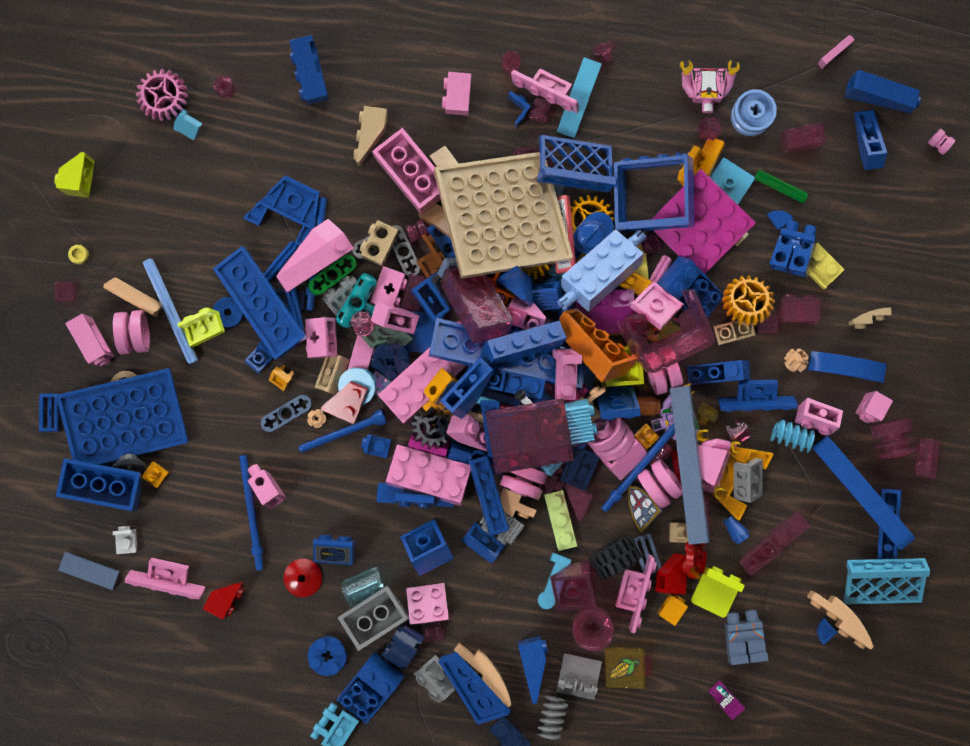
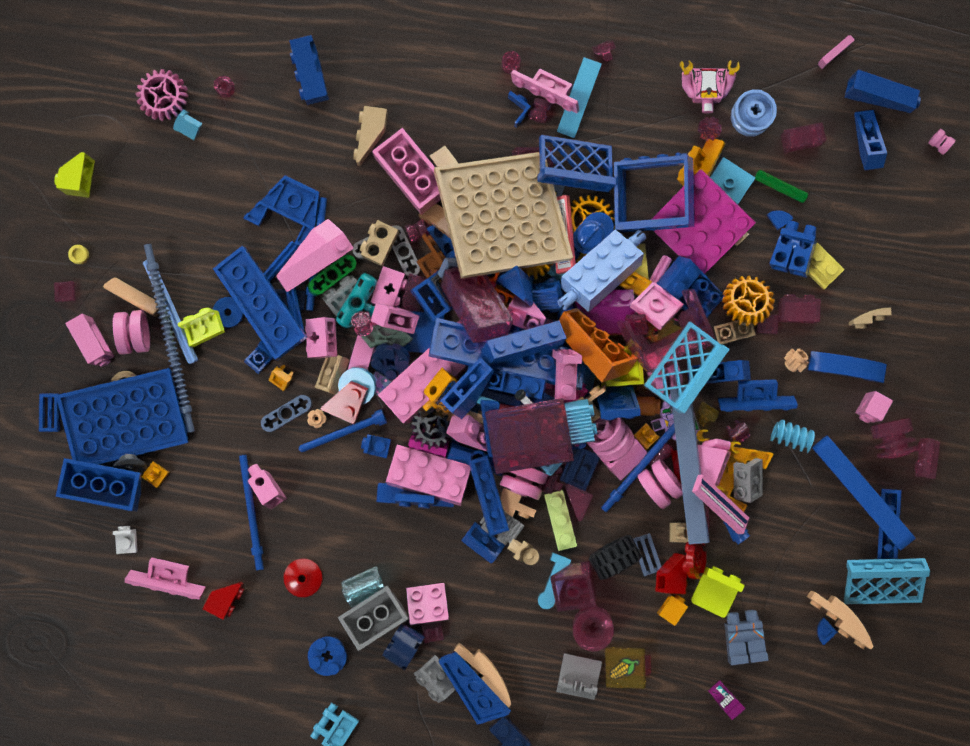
sand blue tile [58,552,121,590] -> none
slope [313,535,356,565] -> none
blue slope [336,652,404,724] -> none
blue slope [400,519,454,576] -> none
bright pink brick [442,72,471,116] -> none
blue slope [517,636,548,704] -> none
light grey piece [537,695,568,740] -> none
bright pink bracket [615,554,656,633] -> none
shield [628,485,663,533] -> none
clear pink tile [642,235,661,255] -> none
clear pink slope [739,510,811,576] -> none
bright pink brick [795,398,843,435] -> none
none -> sand blue hose [144,244,195,433]
none -> tan hips [507,539,539,565]
none -> medium azure fence [644,322,729,414]
none -> bright pink tile [692,474,749,534]

